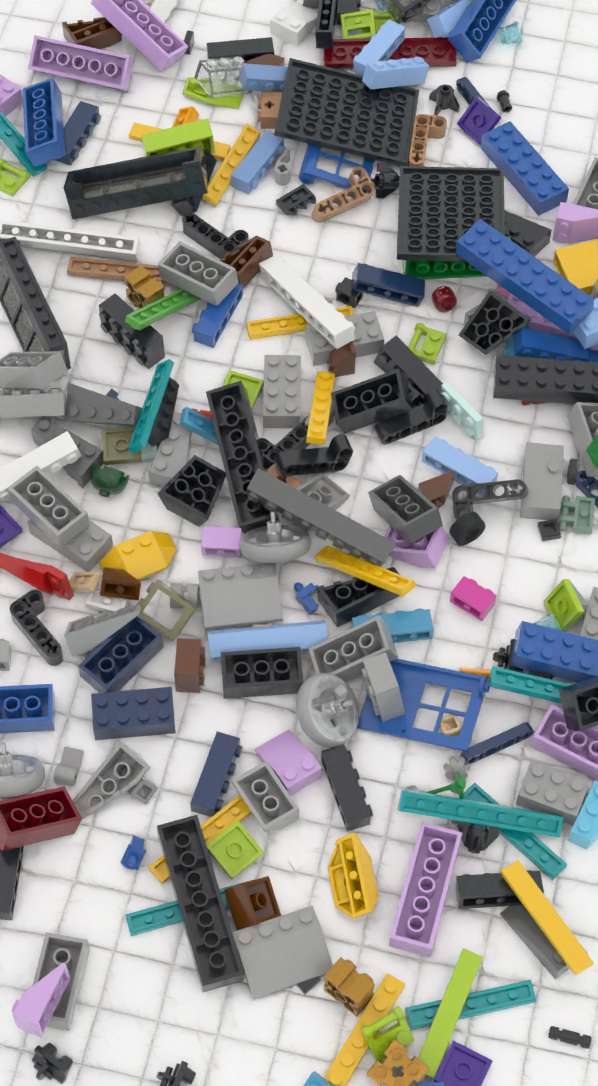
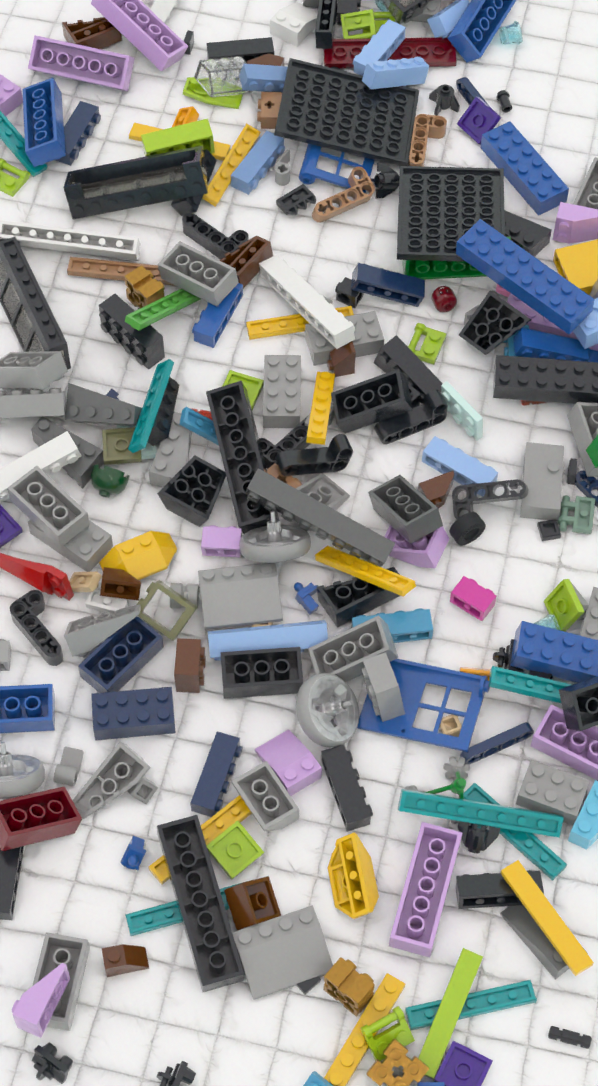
none -> reddish brown slope [102,944,149,977]

